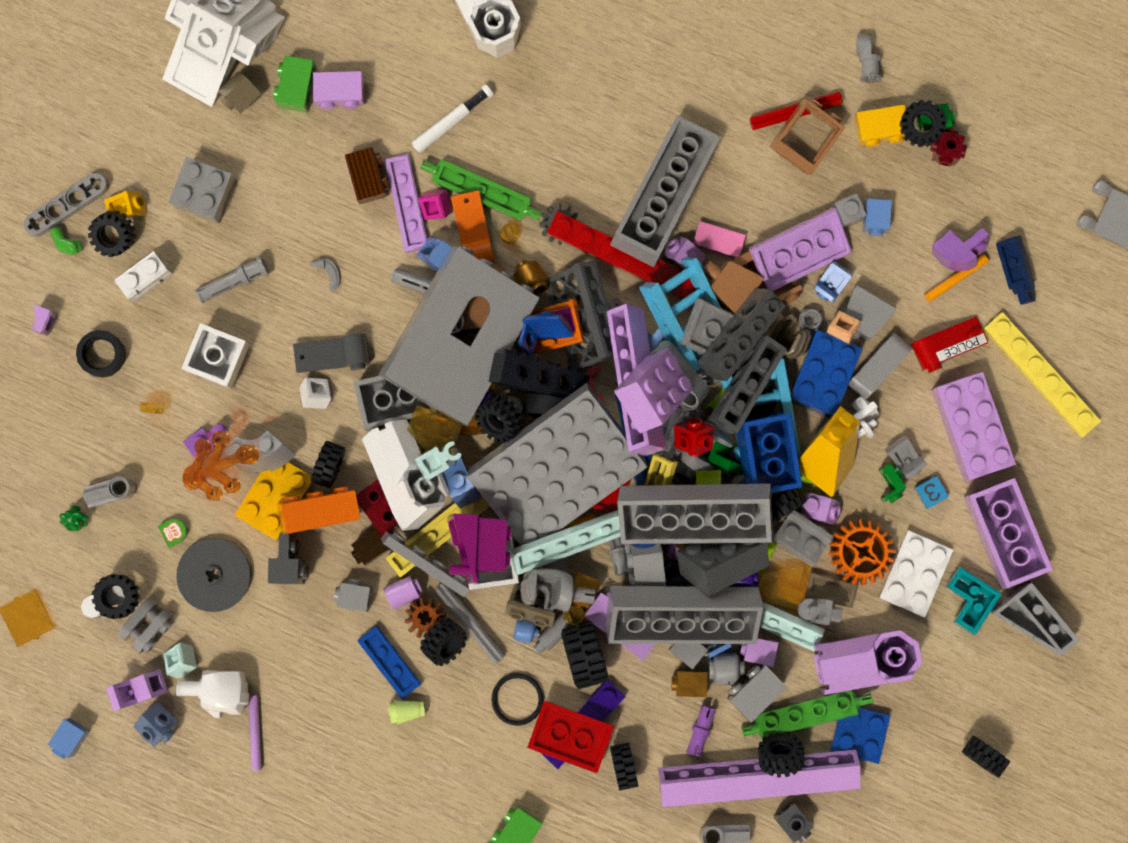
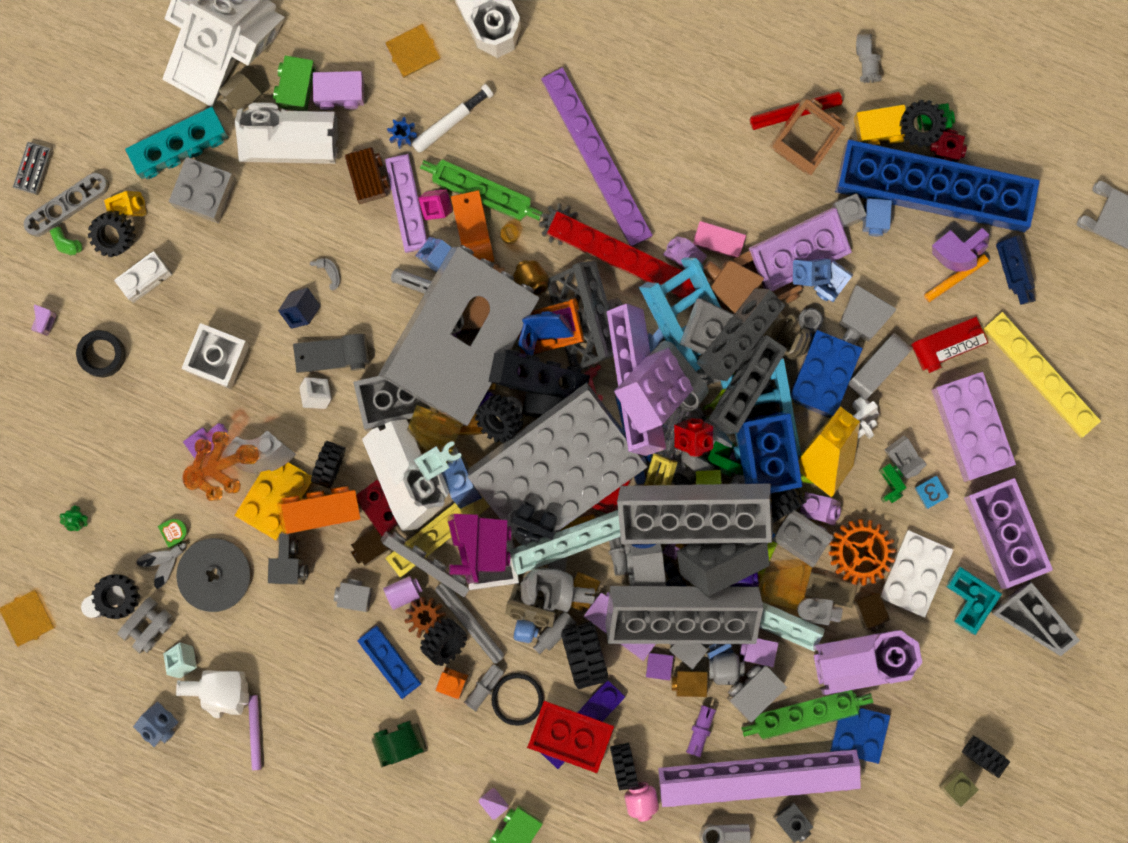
medium blue brick [48,718,90,759] -> none
light grey piece [83,477,136,508] -> none
lavender brick [106,669,168,711] -> none
clear yellow tile [140,402,165,414] -> none
light grey pin [195,255,269,303] -> none
yellowish green cone [388,700,425,725] -> none
clear yellow hinge [563,605,585,625] -> none
light grey brick [610,115,721,267] -> none
black tyre [758,732,804,777] -> none
light nougat brick [827,310,861,344] -> none
none -> tile [13,142,52,195]
none -> teal brick [125,107,229,179]
none -> light grey piece [137,543,187,589]
none -> white brick [235,103,338,164]
none -> dark blue panel [278,288,320,329]
none -> dark green cylinder [371,720,427,768]
none -> clear yellow piece [385,24,440,78]
none -> blue gear [387,117,417,149]
none -> orange brick [435,667,468,700]
none -> light grey axle [464,665,504,712]
none -> lavender slope [479,788,509,820]
none -> black hips [510,501,557,546]
none -> medium lavender plate [541,67,652,247]
none -> bright pink head [624,782,659,821]
none -> medium lavender tile [646,653,673,680]
none -> medium blue bracket [793,258,831,286]
none -> blue brick [835,140,1040,232]
none -> dark brown brick [854,592,890,632]
none -> olive brick [939,769,979,807]

